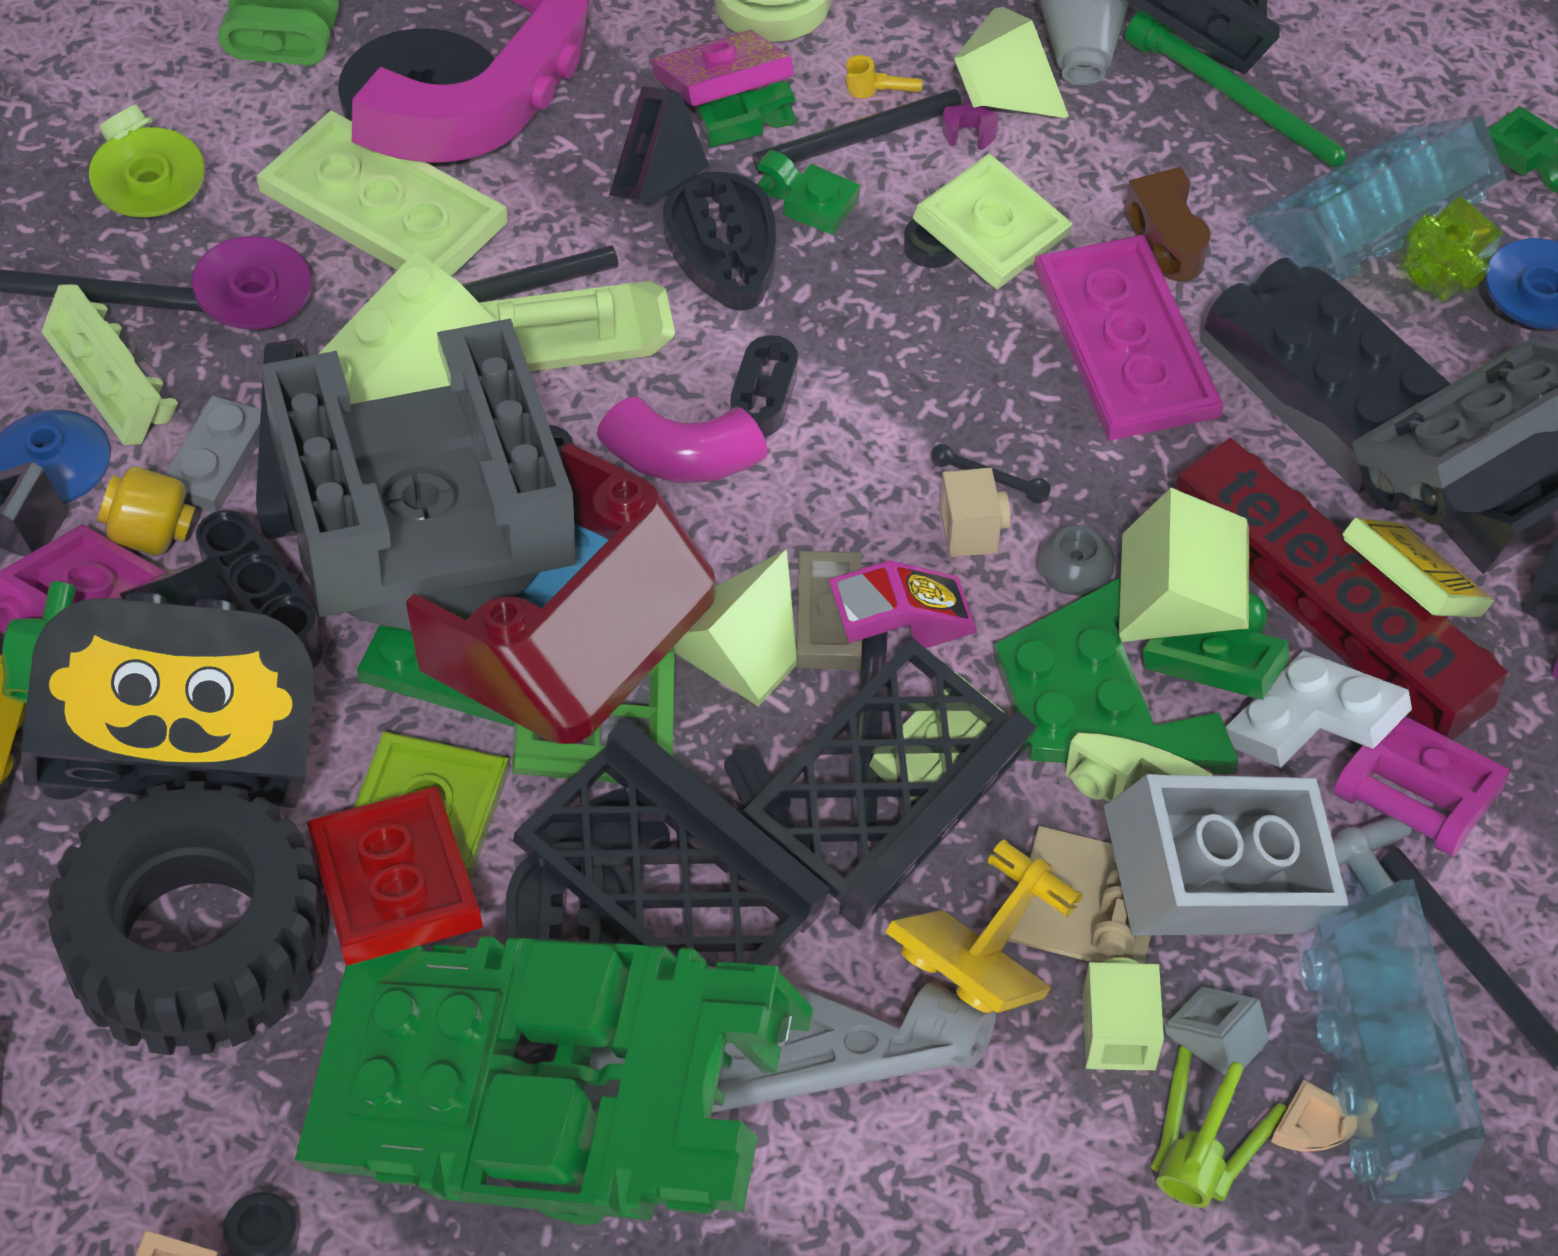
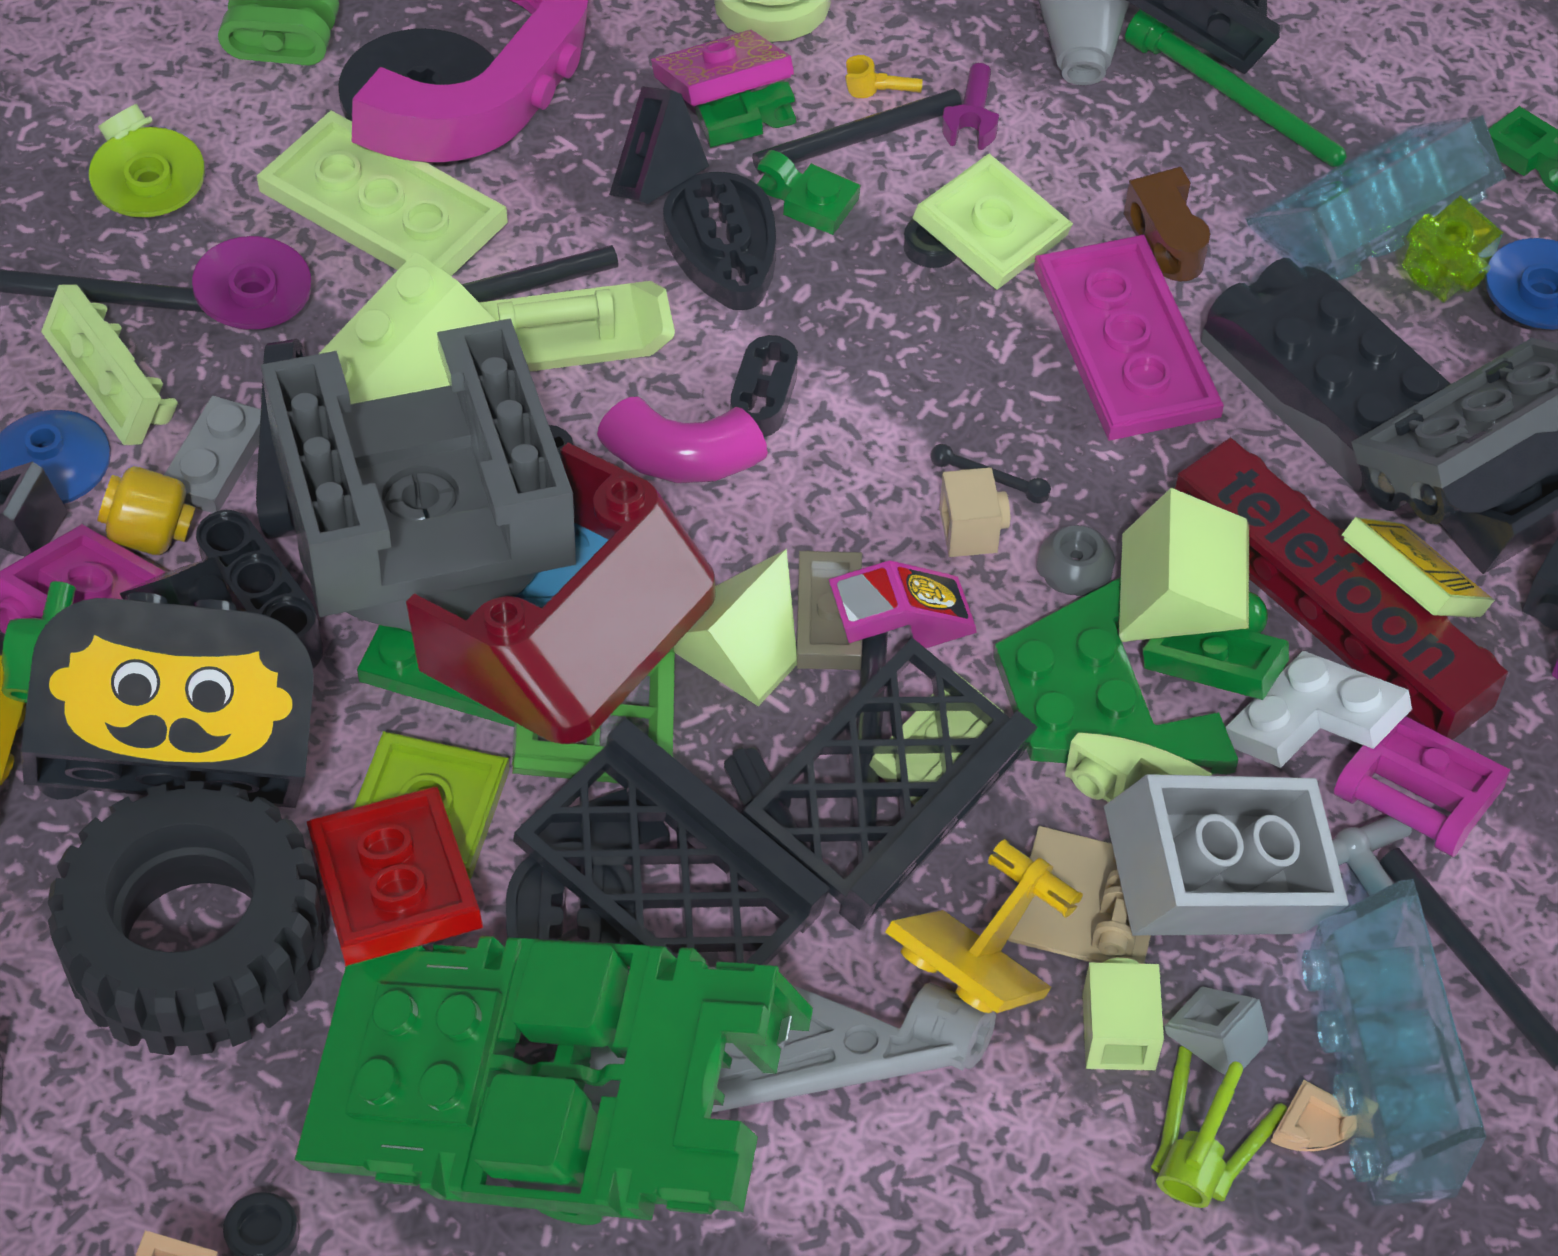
yellowish green slope [954,7,1069,118] -> none

